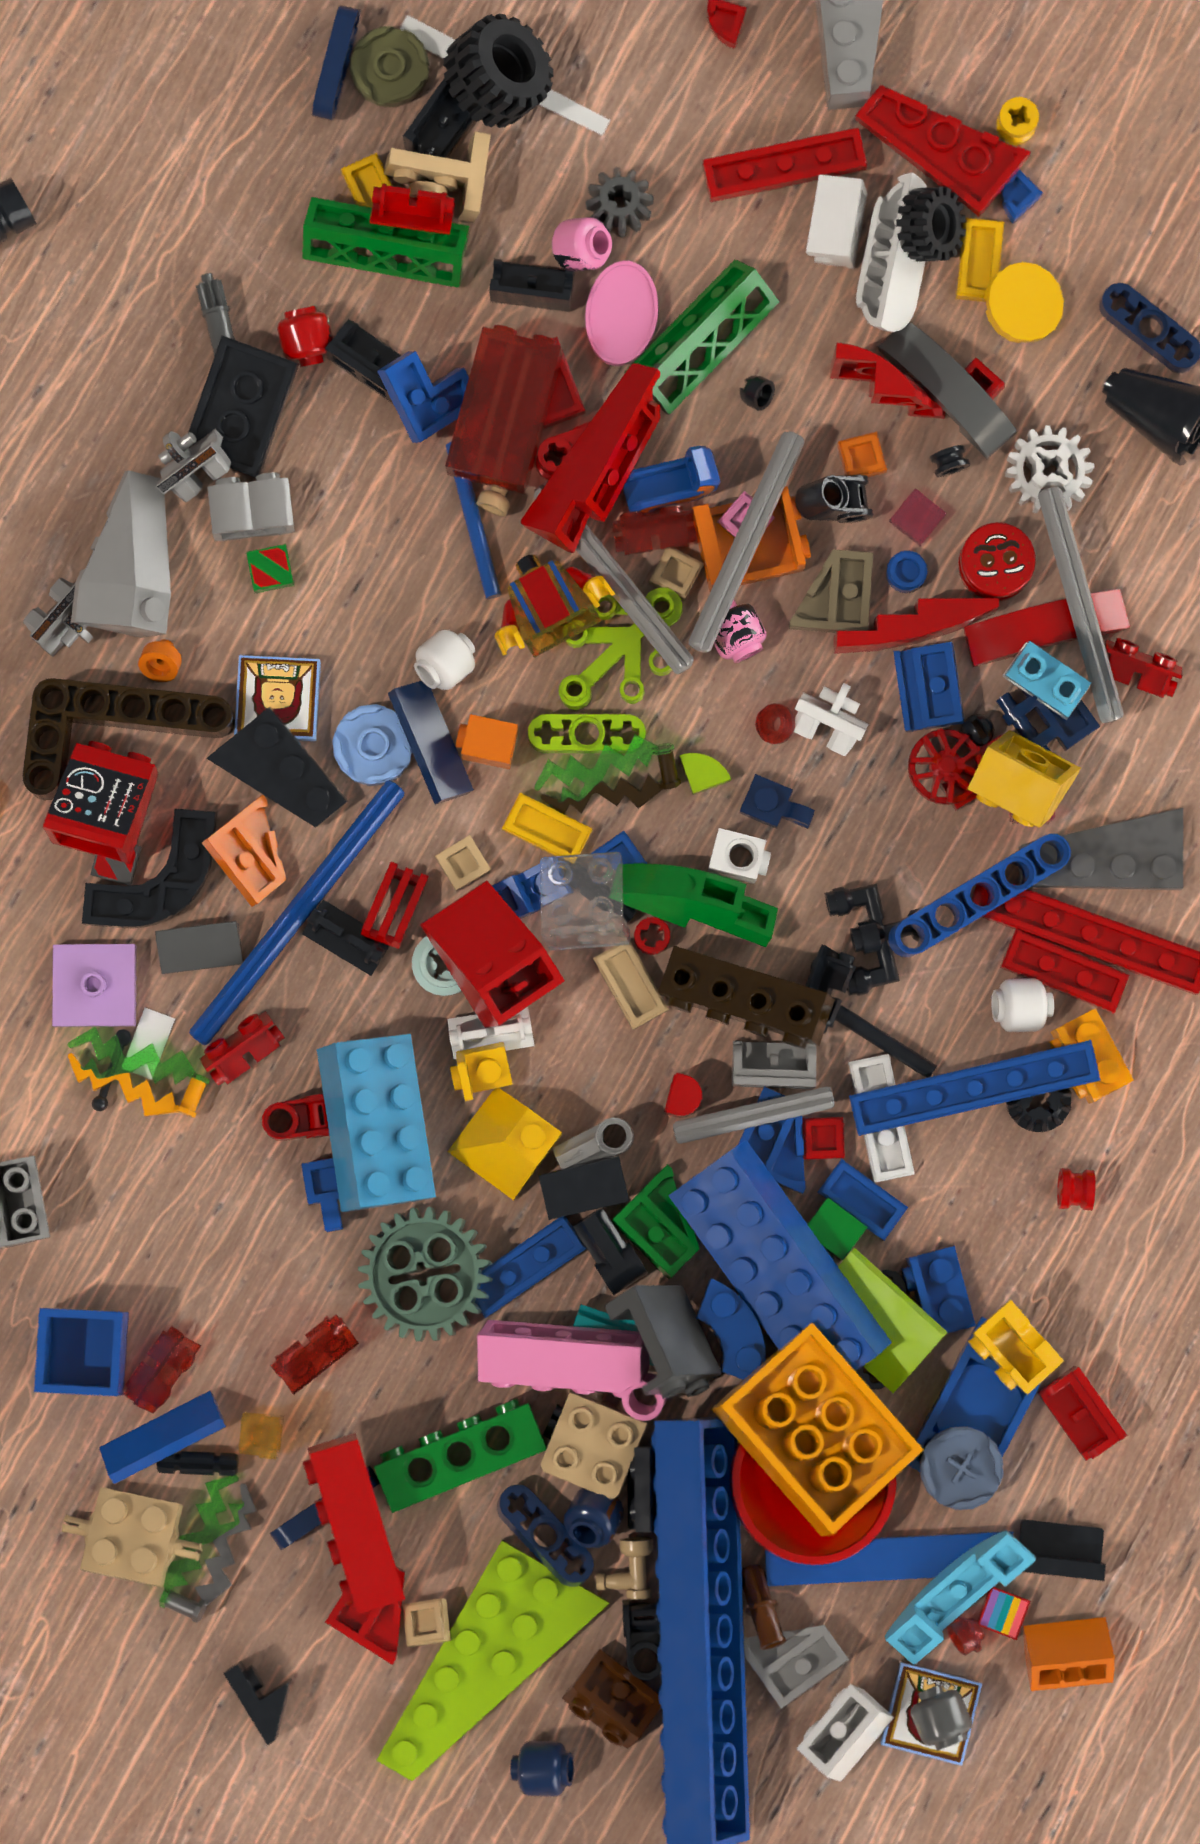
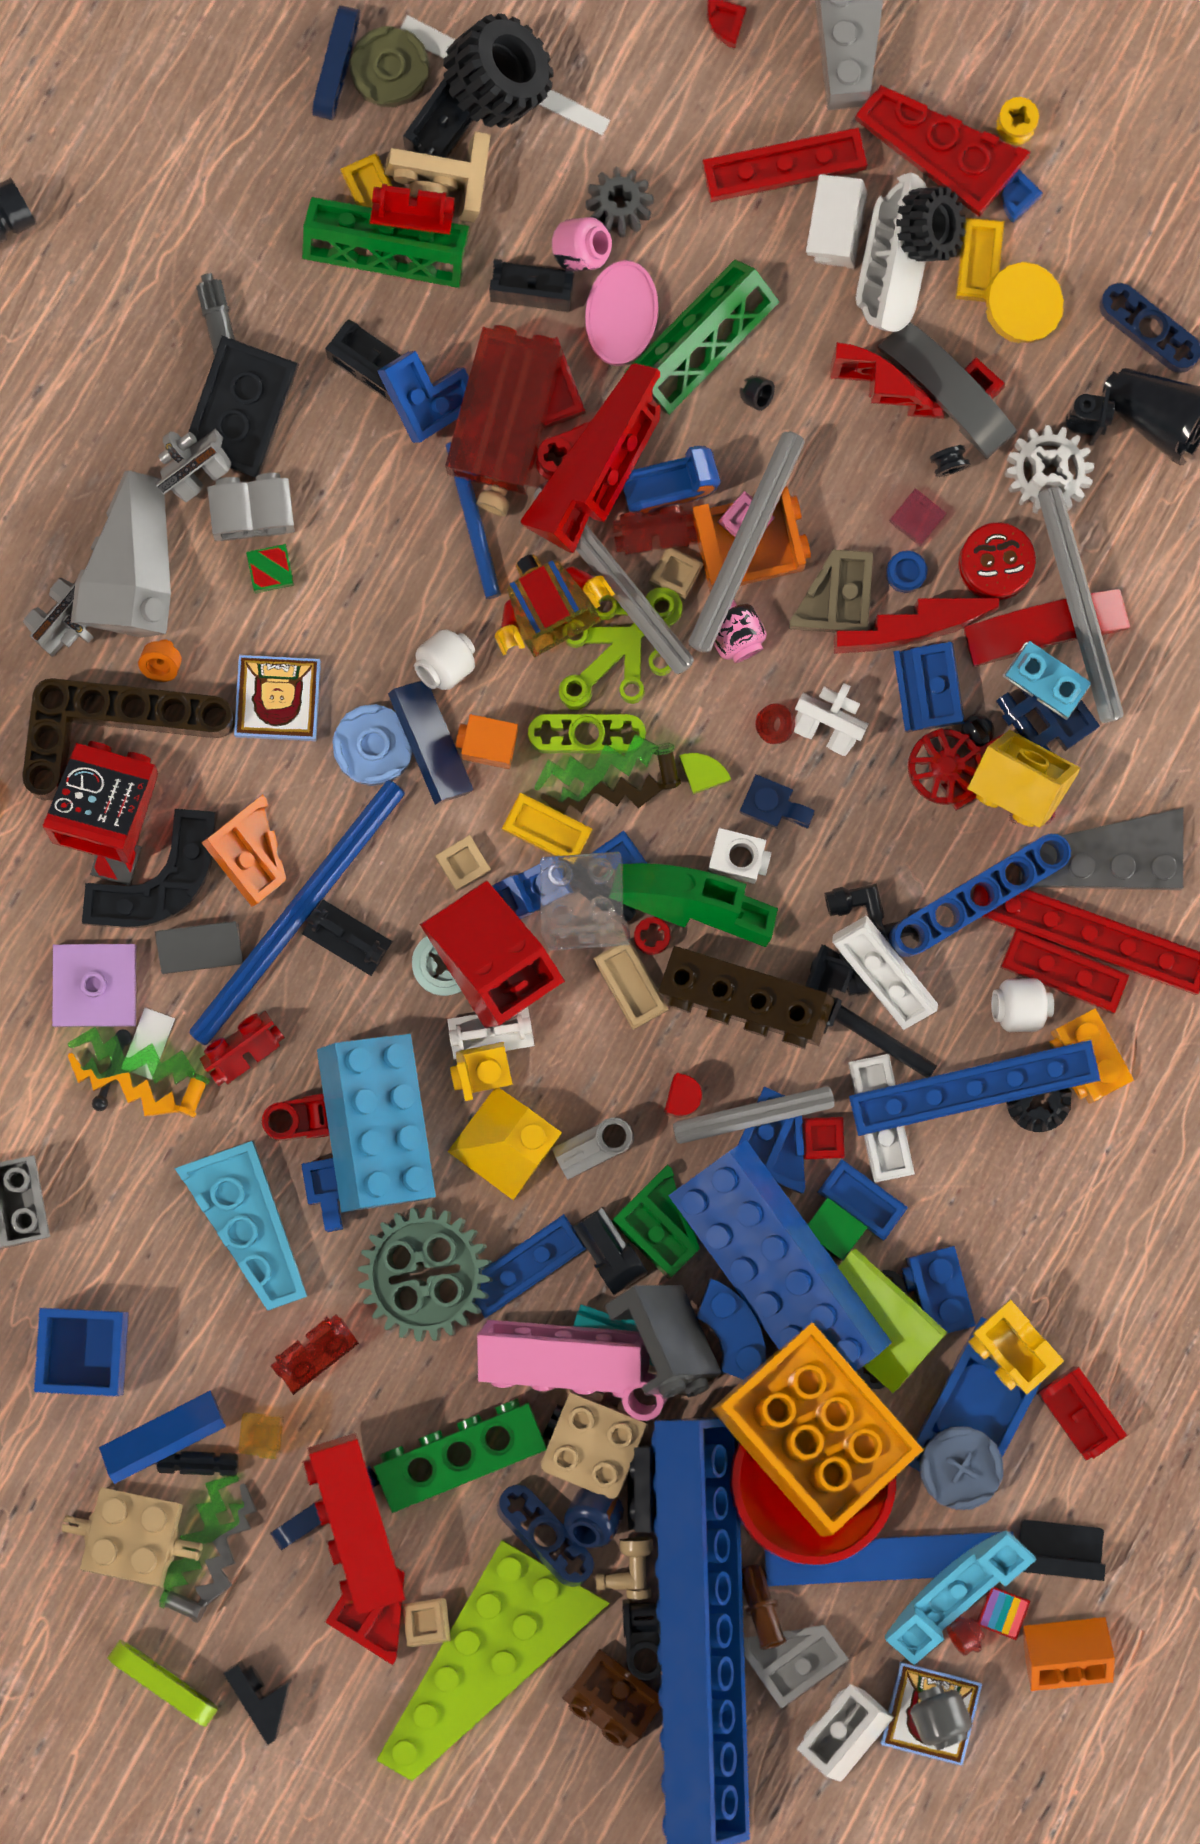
clear red hinge [124,1325,201,1414] -> none
black wing [206,706,347,827] -> none
red head [277,306,333,367] -> none
red tile [361,862,429,949] -> none
dark blue head [510,1741,574,1797] -> none
black hinge [538,1156,629,1220] -> none
light grey hinge [732,1041,816,1089] -> none
black piece [795,475,873,523] -> none
orange tile [837,431,887,477] -> none
red wheel [1057,1168,1096,1211] -> none
red hinge [1104,638,1183,698] -> none
none -> lime beam [107,1640,219,1727]
none -> medium azure wing [174,1141,308,1311]
none -> white tile [832,915,938,1030]
none -> black hinge [1065,387,1115,446]

